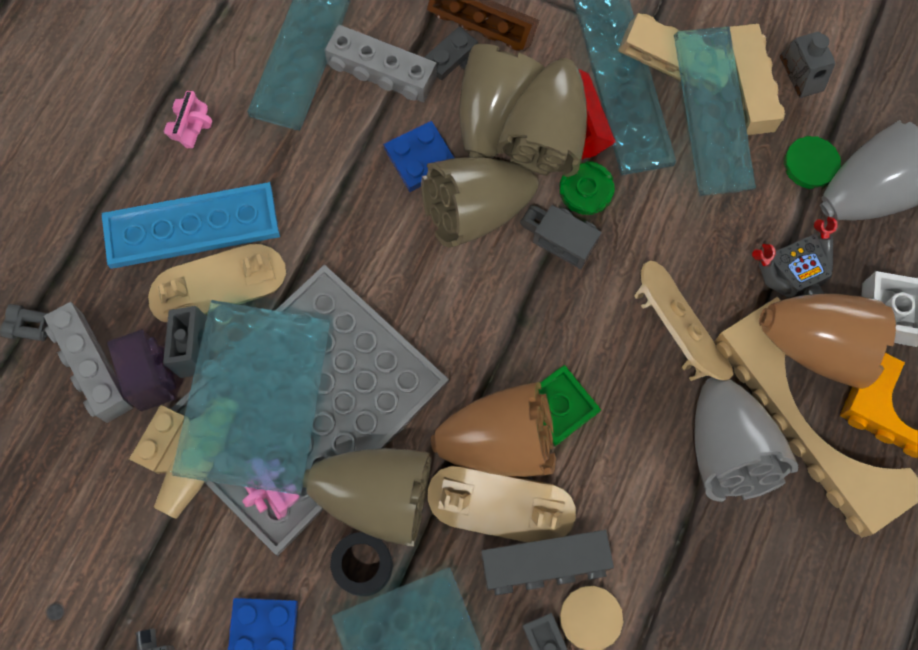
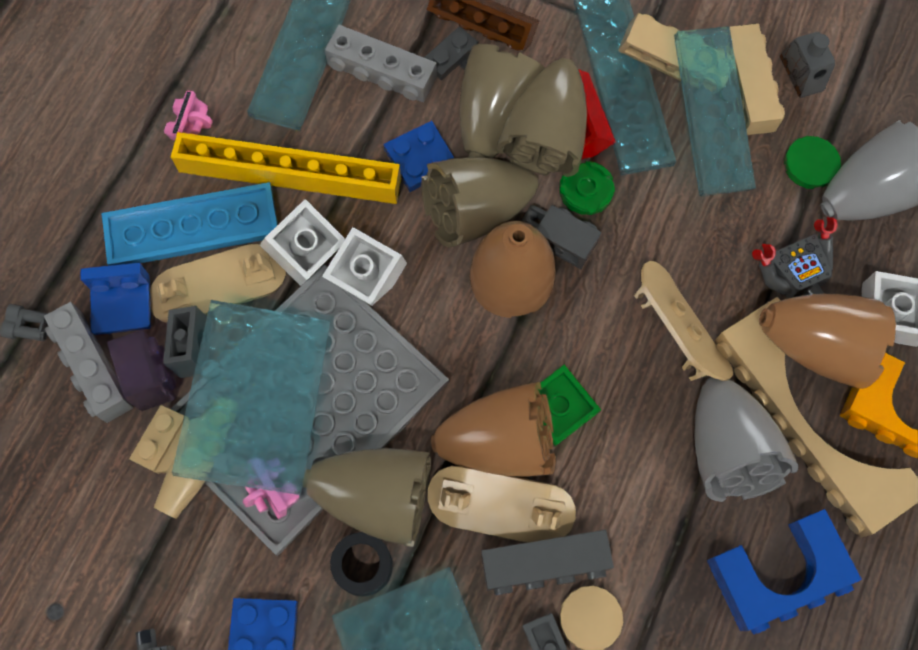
none -> blue bracket [80,262,151,335]
none -> yellow brick [171,132,401,204]
none -> white brick [260,199,345,286]
none -> white slope [322,227,407,306]
none -> medium nougat cylinder [469,221,556,318]
none -> blue arch [706,509,862,634]

